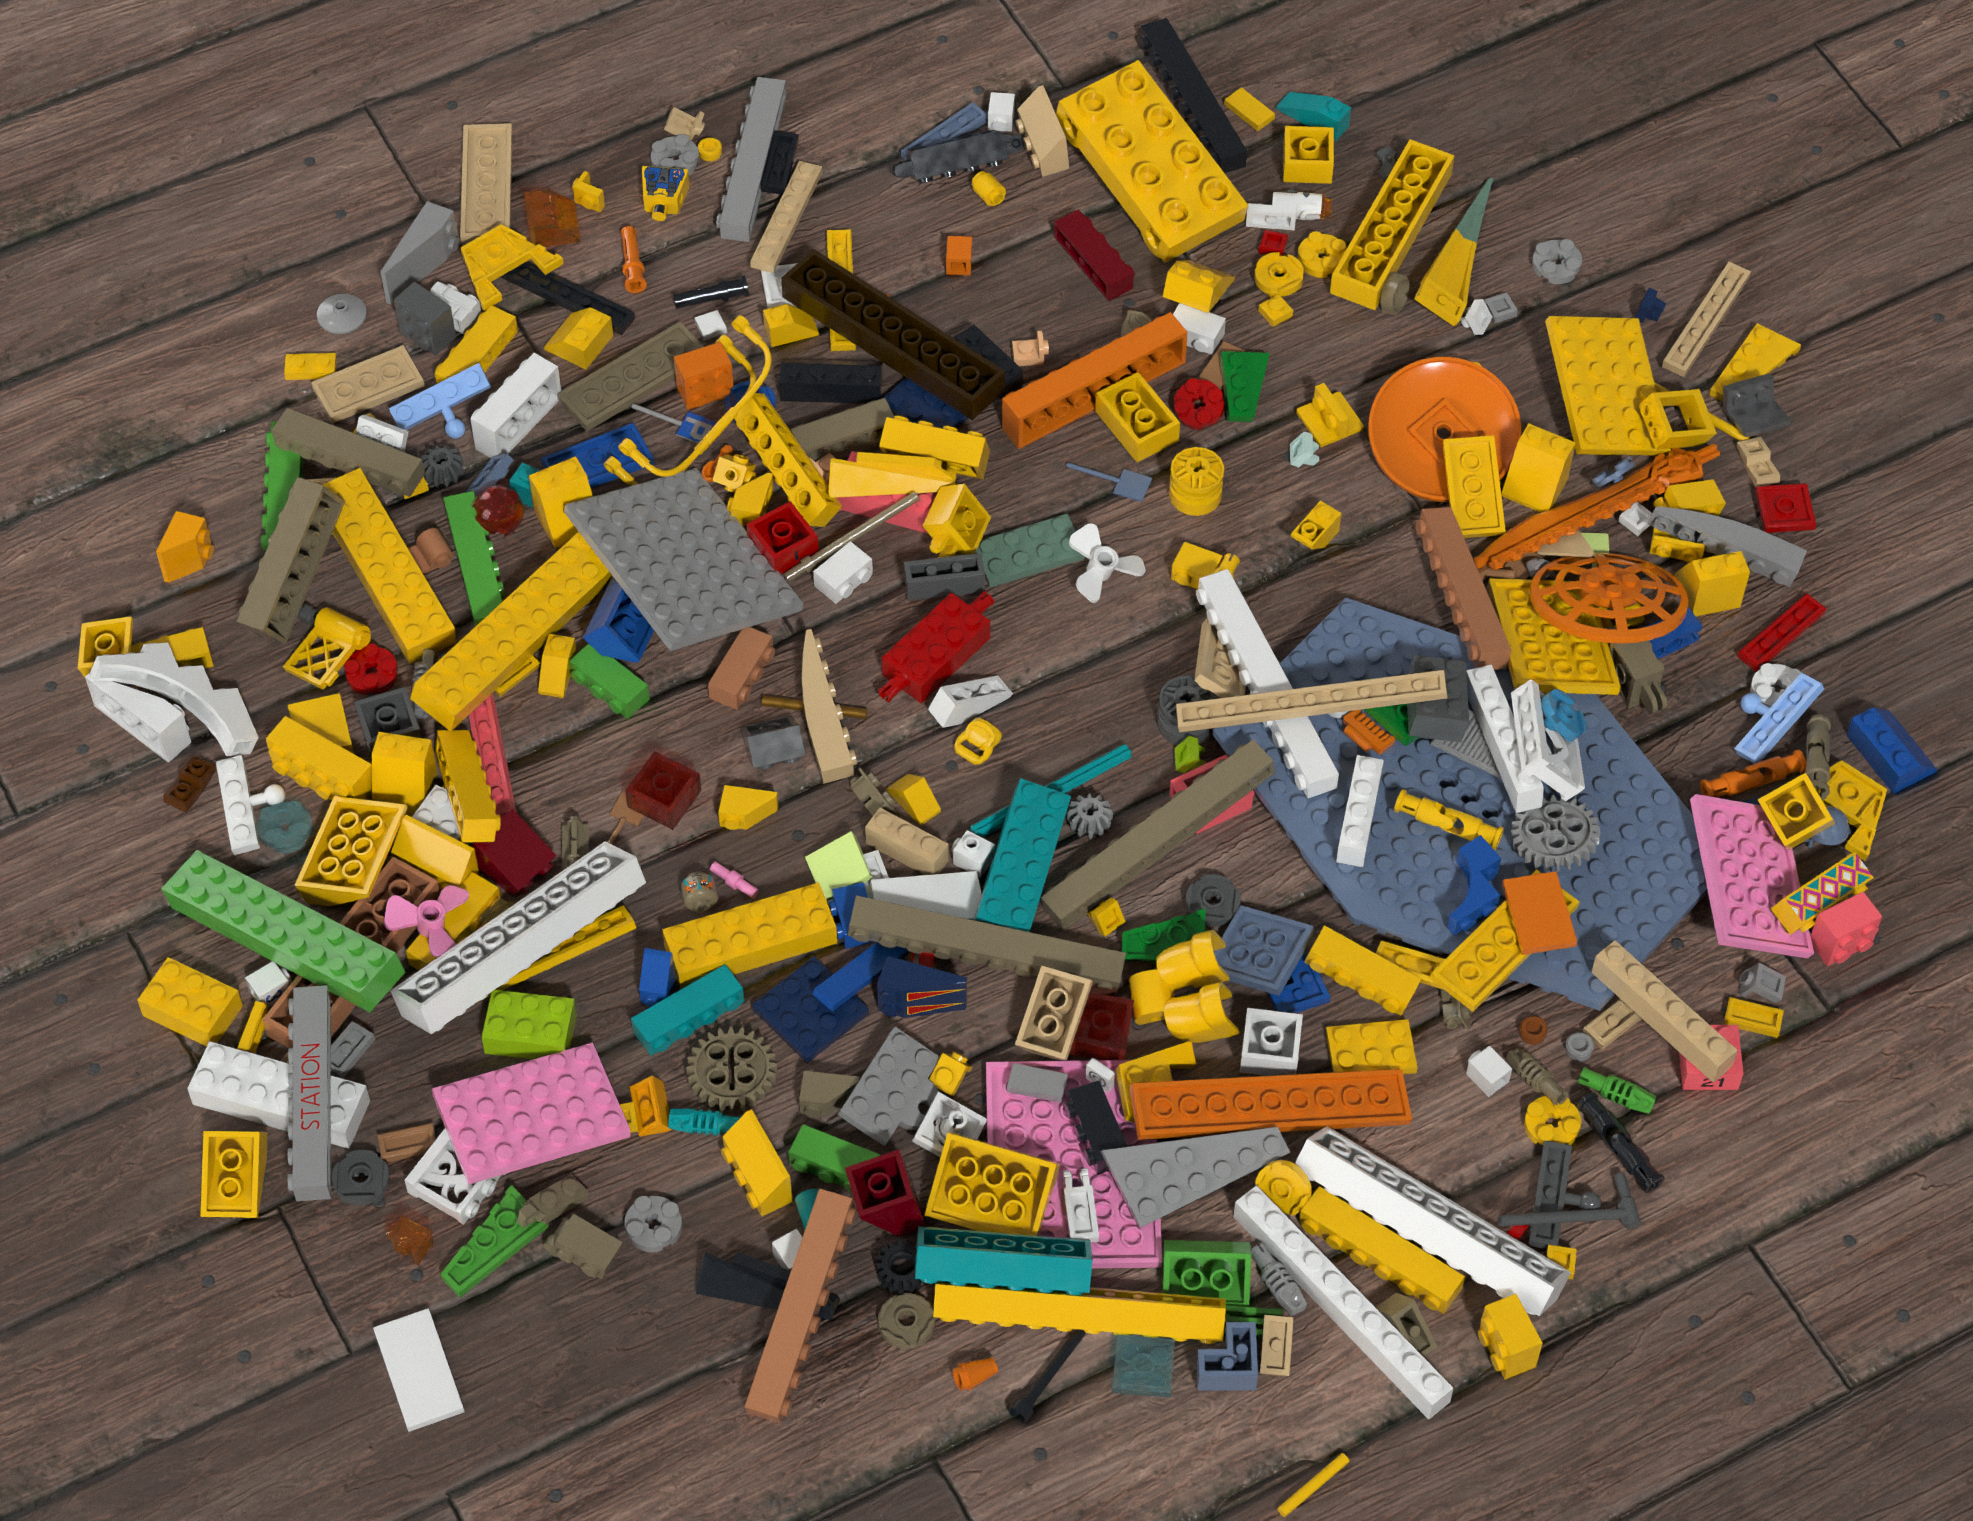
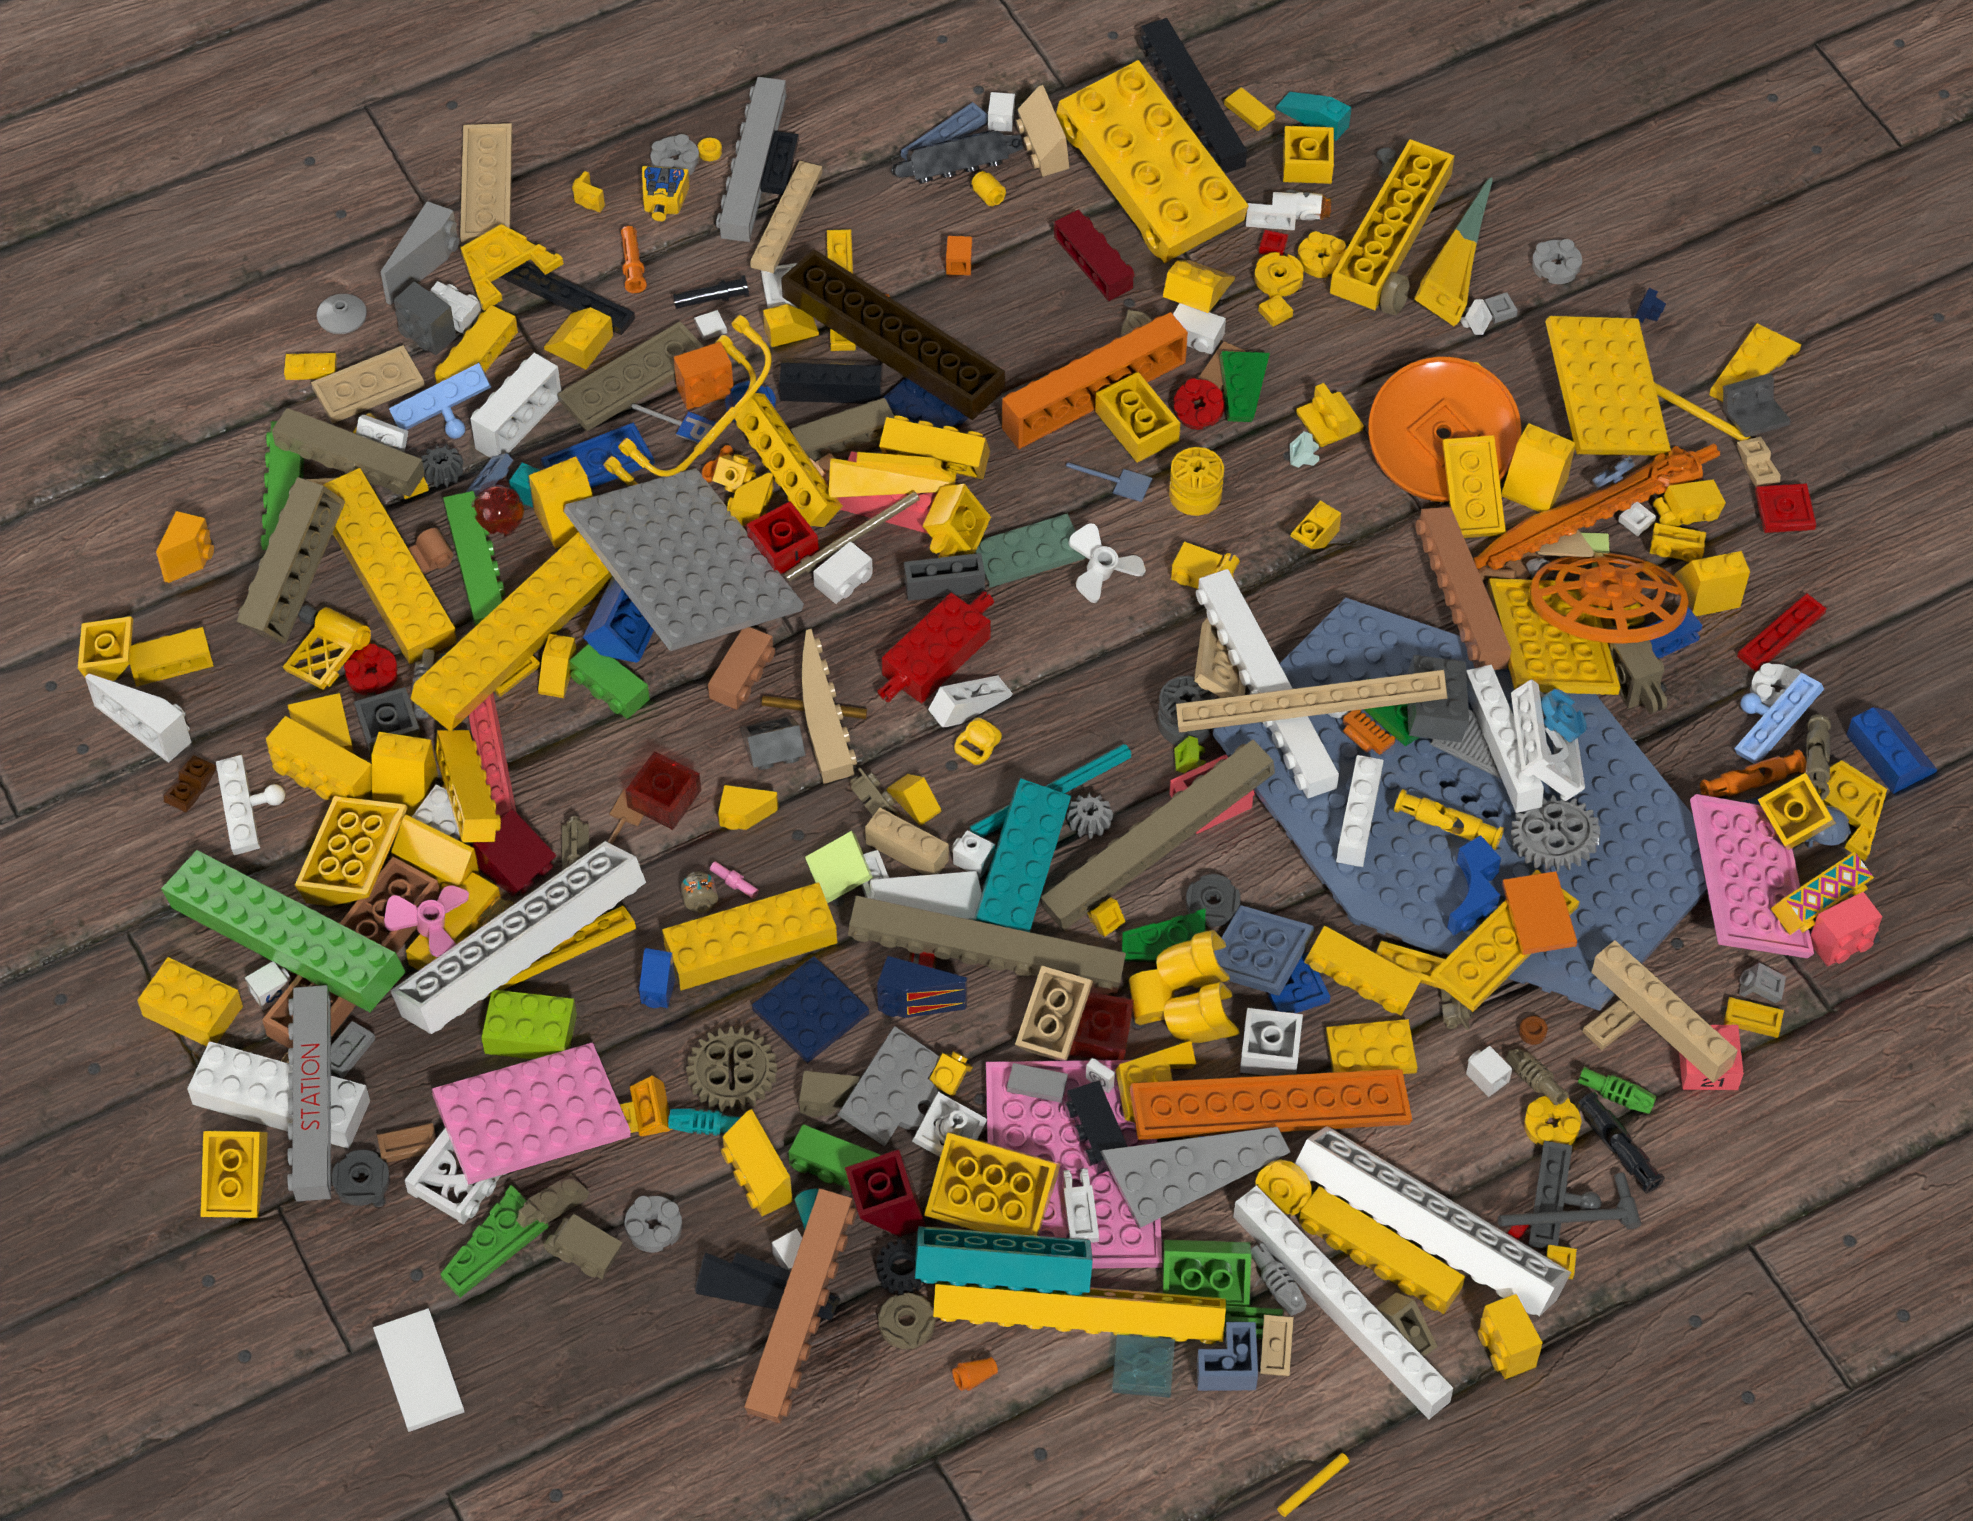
white arch [90,643,259,756] -> none
yellow tile [237,1001,268,1054] -> none
clear light blue plate [257,801,313,853] -> none
clear orange brick [386,1216,434,1266] -> none
clear orange slope [524,189,581,247] -> none
teal brick [631,964,744,1056] -> none
tan bracket [664,107,705,141] -> none
blue tile [813,942,909,1012] -> none
blue brick [828,882,875,949] -> none
black brick [955,324,1023,399] -> none
black piece [1008,1329,1087,1423] -> none
light nougat bracket [1012,331,1049,366] -> none
light grey tile [1565,1032,1594,1061] -> none
yellow window [1639,389,1717,450] -> none
light grey slope [1647,506,1807,587] -> none
tan plate [1662,262,1751,377] -> none

